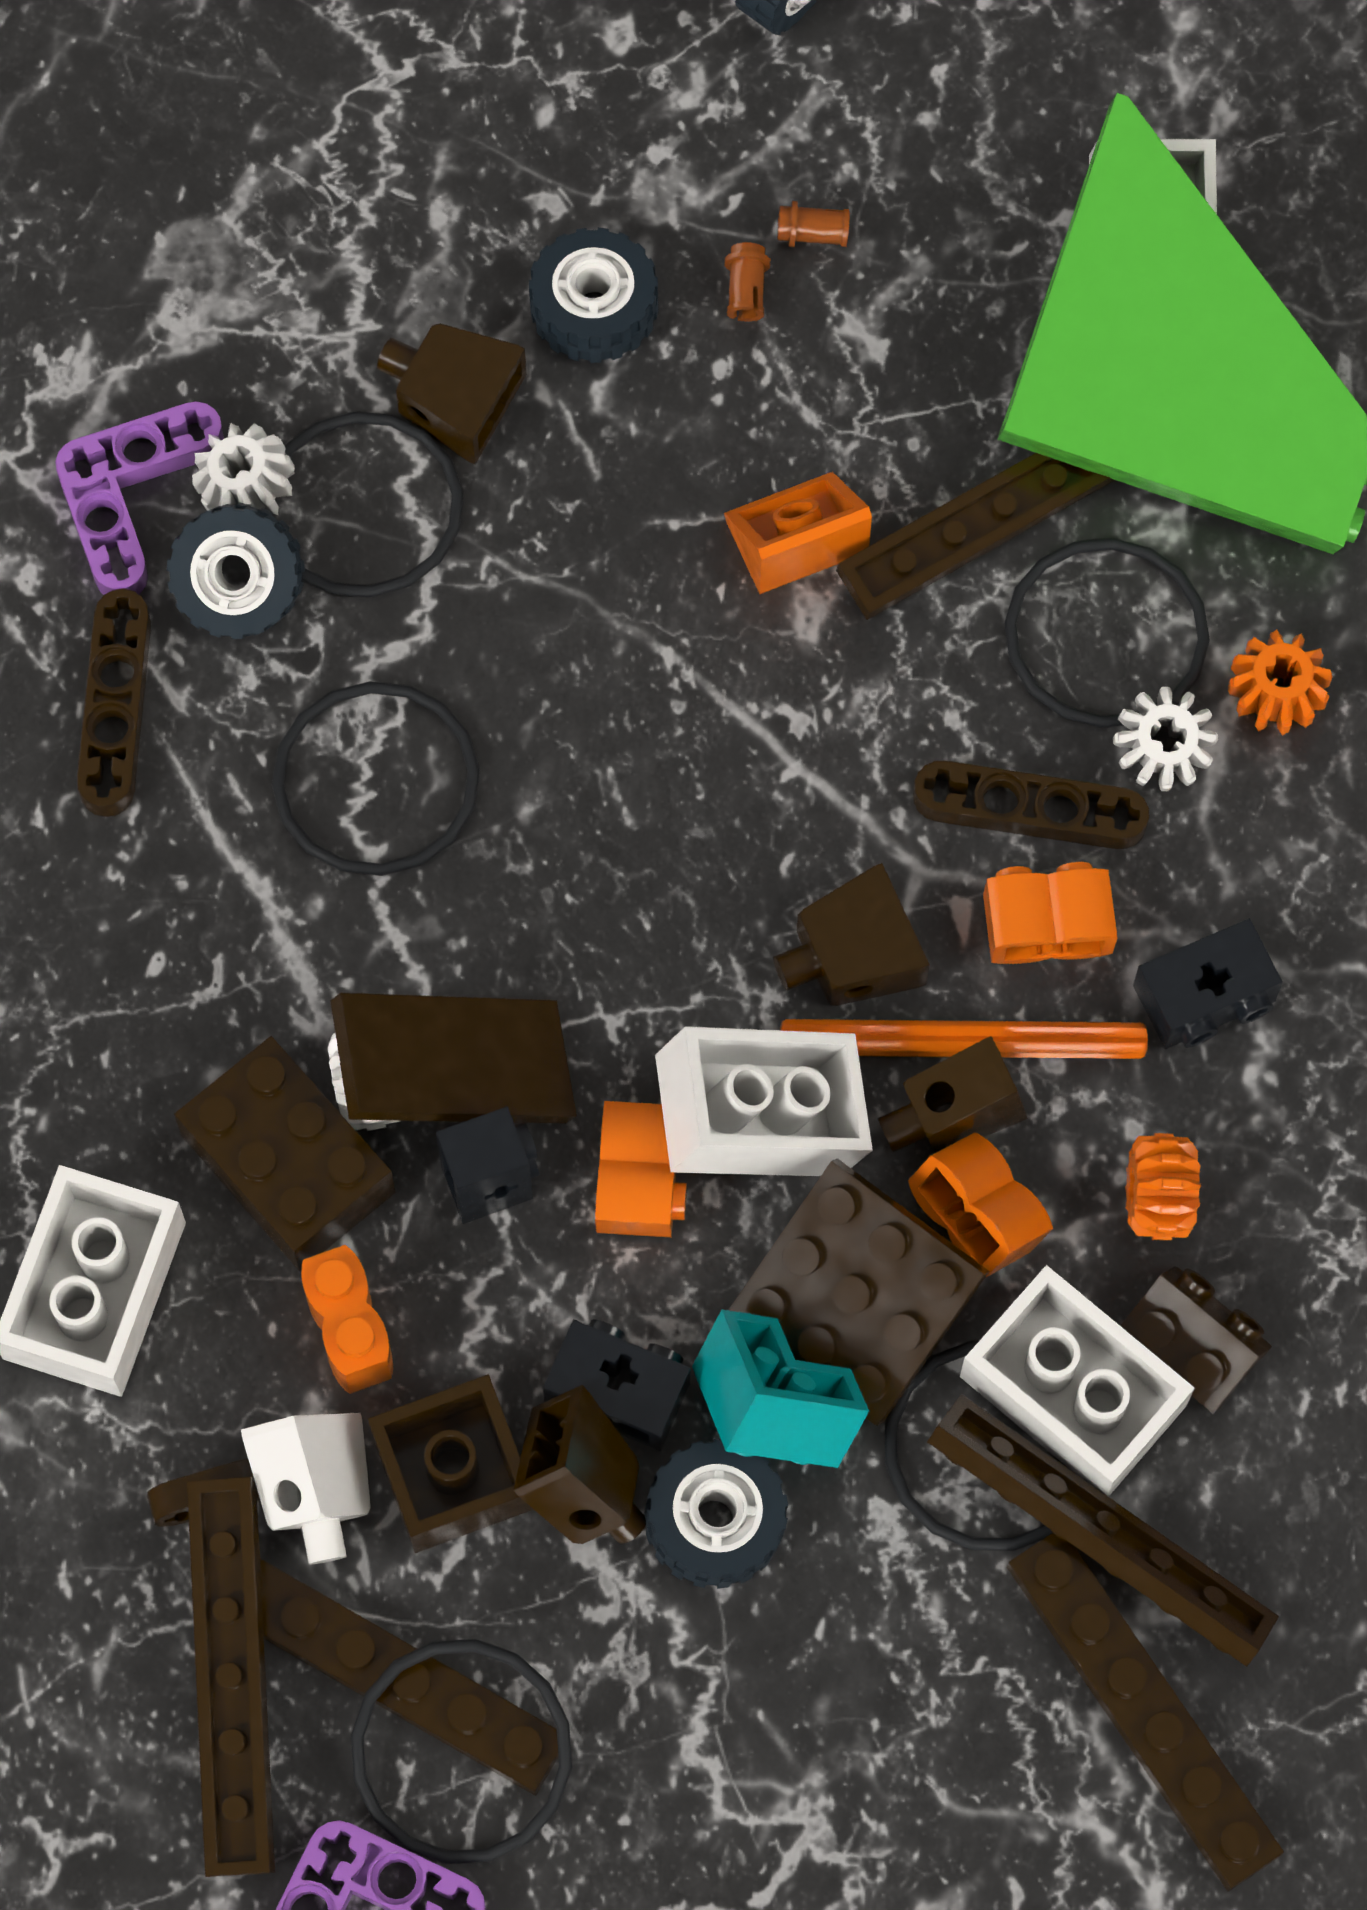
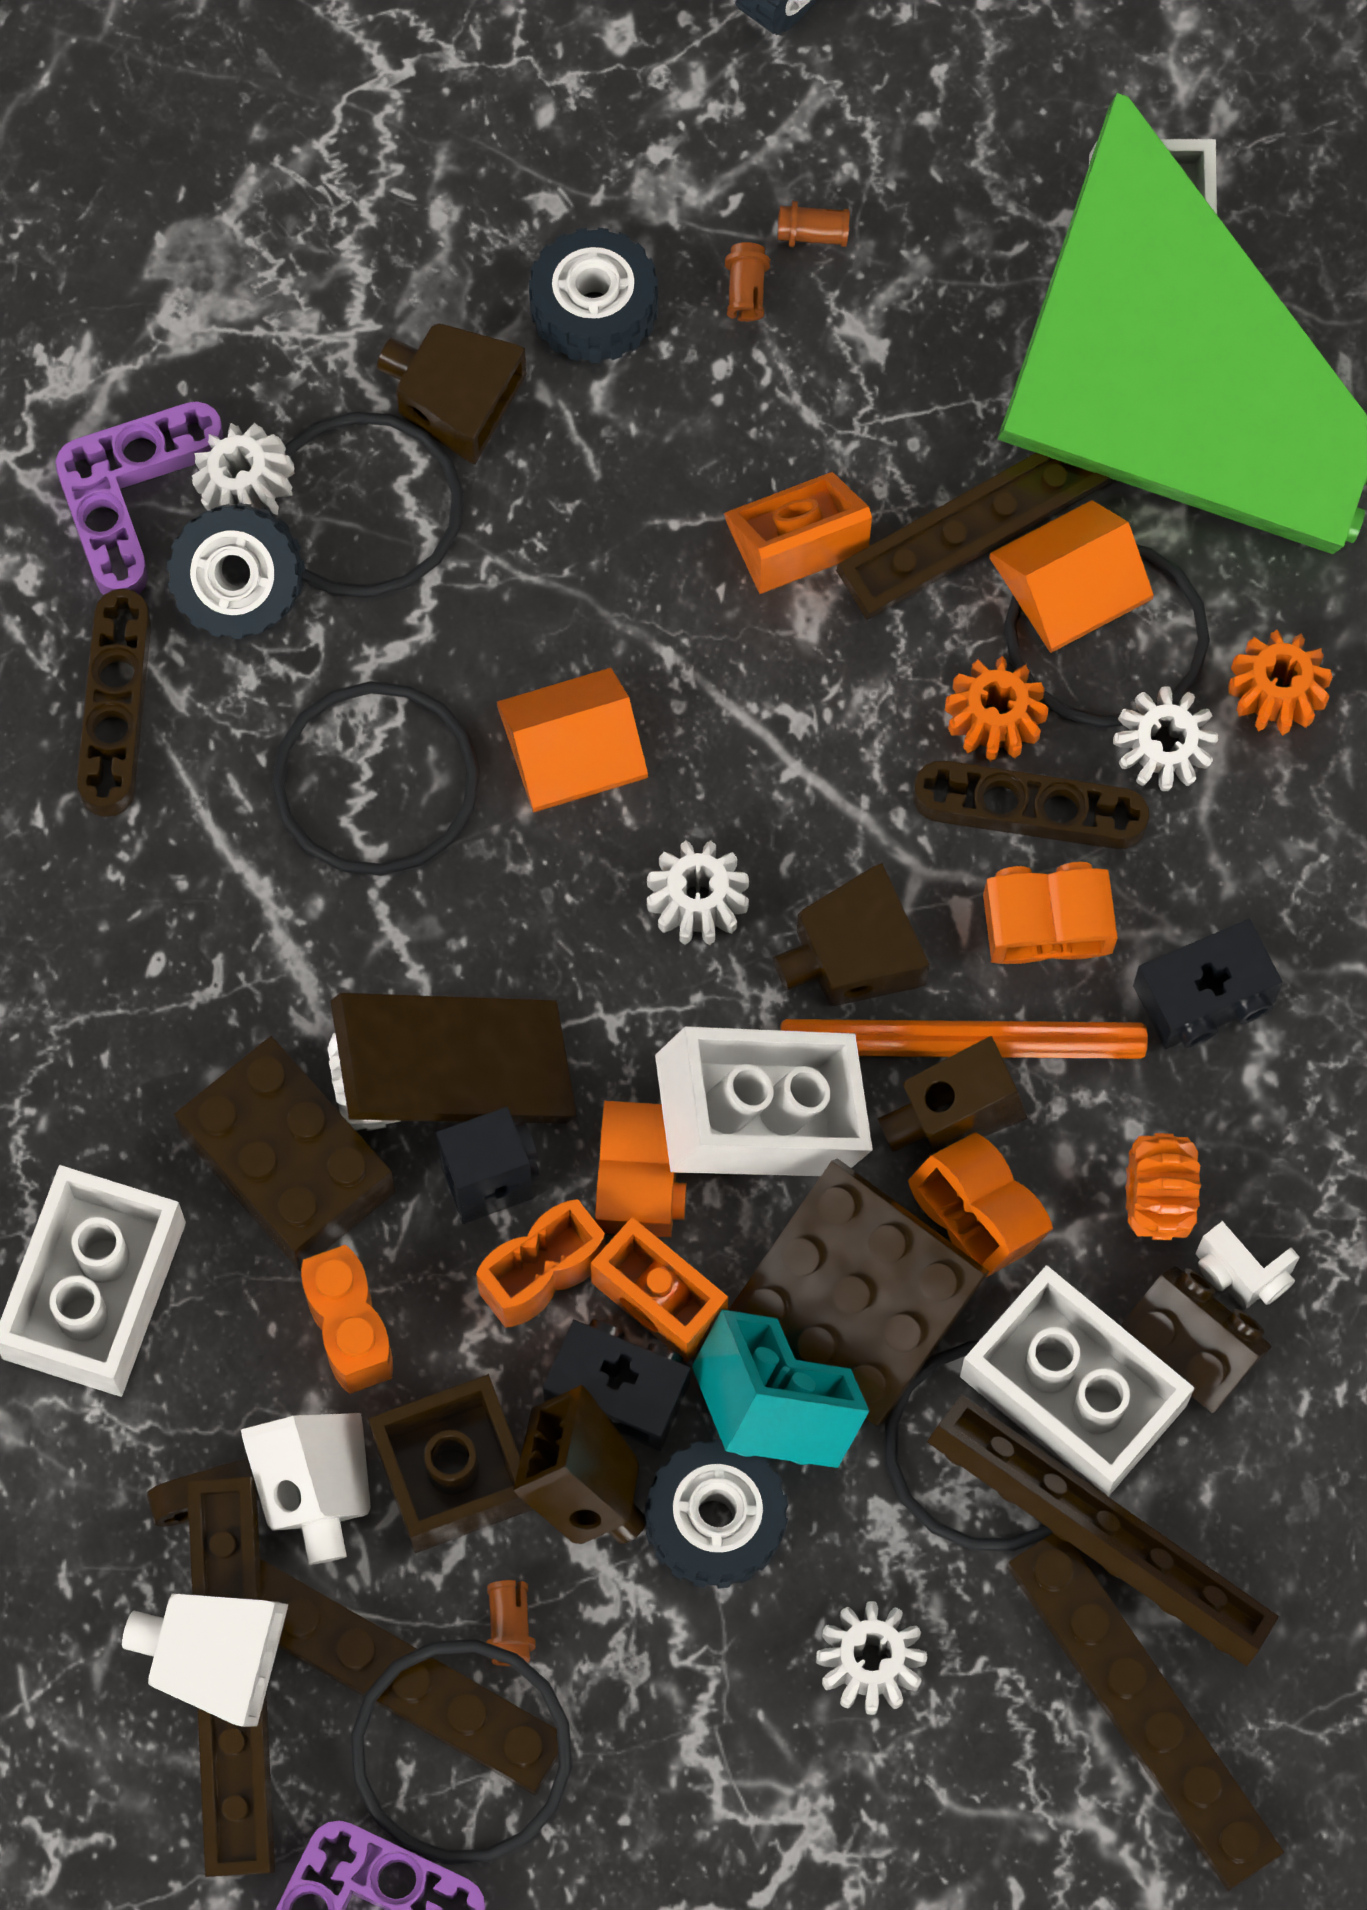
none -> white torso [122,1594,289,1727]
none -> orange brick [476,1199,605,1328]
none -> dark orange pin [486,1580,536,1666]
none -> orange slope [497,668,648,813]
none -> orange brick [590,1217,729,1363]
none -> white gear [647,840,749,945]
none -> white gear [816,1601,927,1715]
none -> orange gear [945,655,1048,763]
none -> orange slope [989,500,1154,653]
none -> white bracket [1195,1221,1300,1311]

